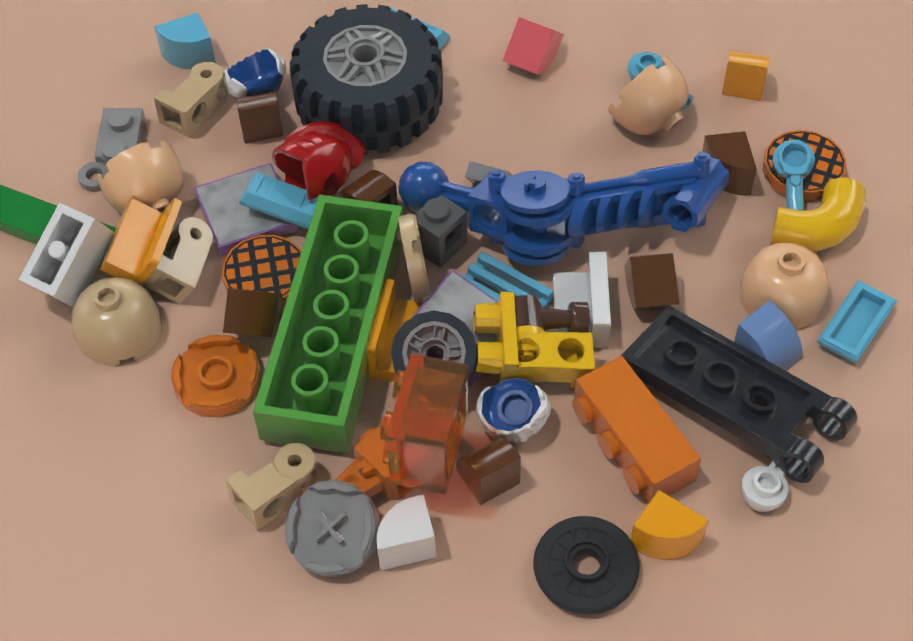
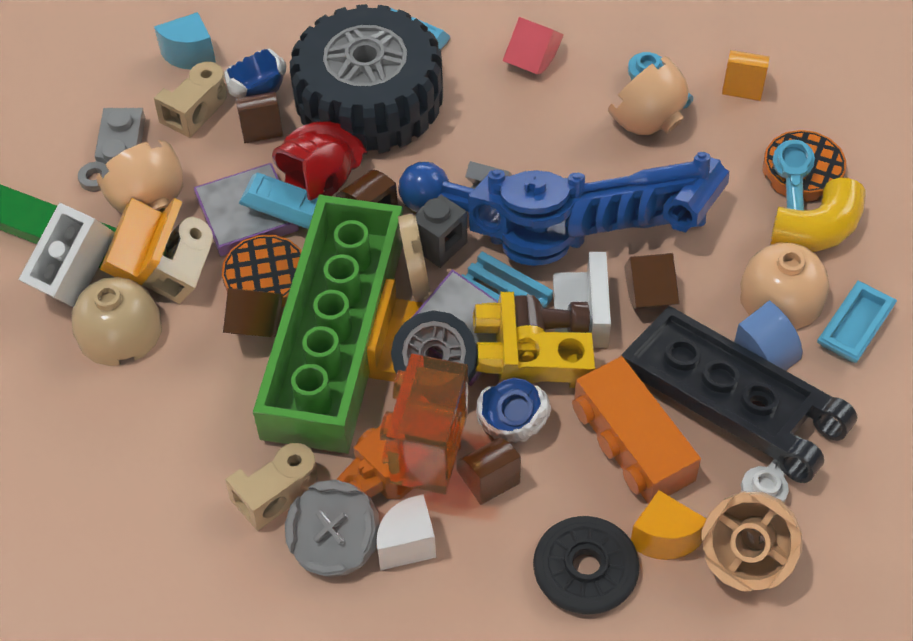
orange tile [171,335,261,417] -> none
reddish brown brick [702,131,757,195] -> none
none -> light nougat cylinder [702,491,802,592]

